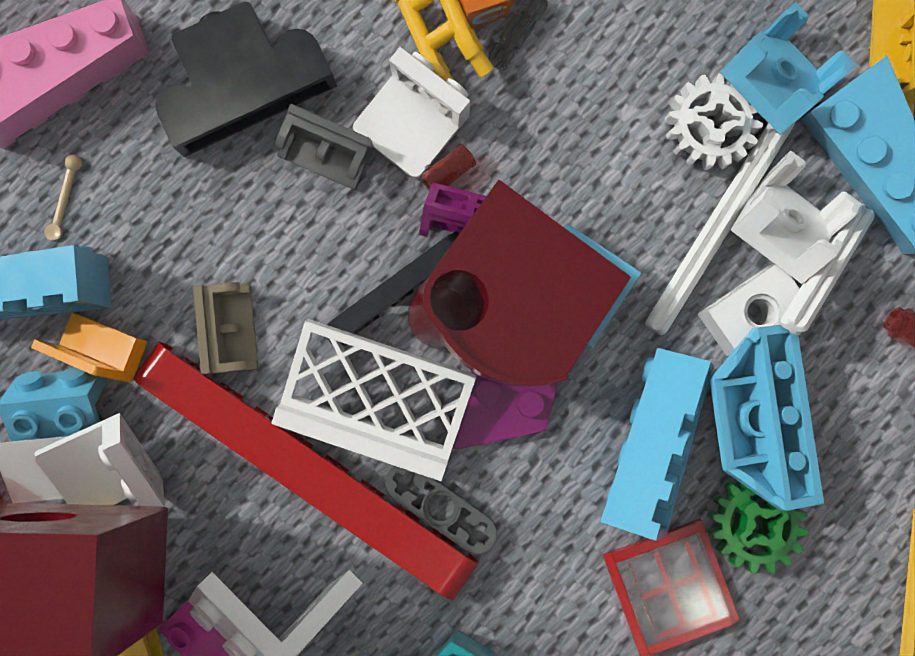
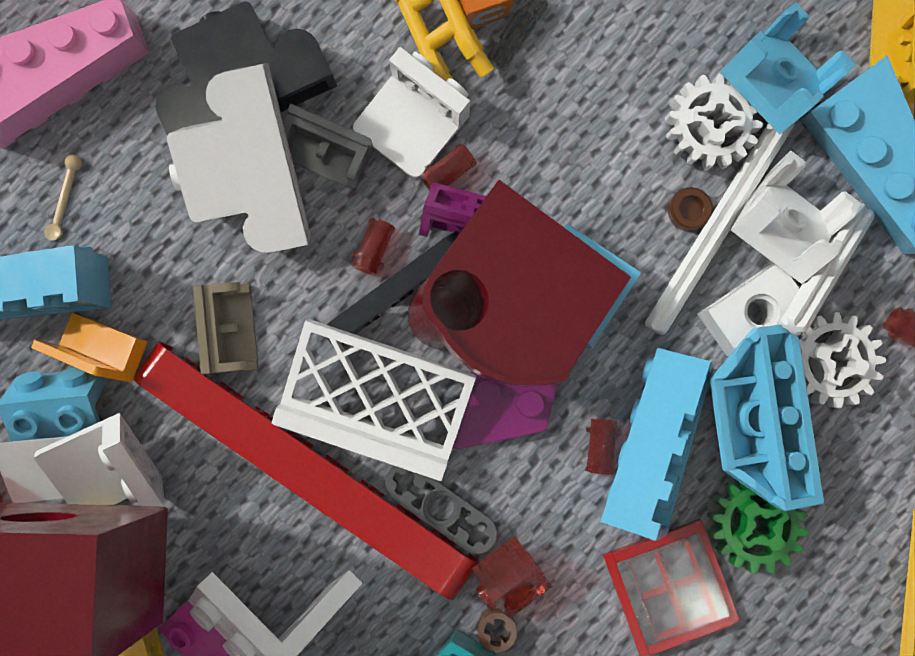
none -> white brick [167,63,311,253]
none -> clear red pin [351,217,395,276]
none -> clear red brick [472,536,553,619]
none -> reddish brown bush [477,608,517,653]
none -> clear red pin [585,418,621,474]
none -> reddish brown tile [668,187,713,231]
none -> white gear [799,312,886,408]

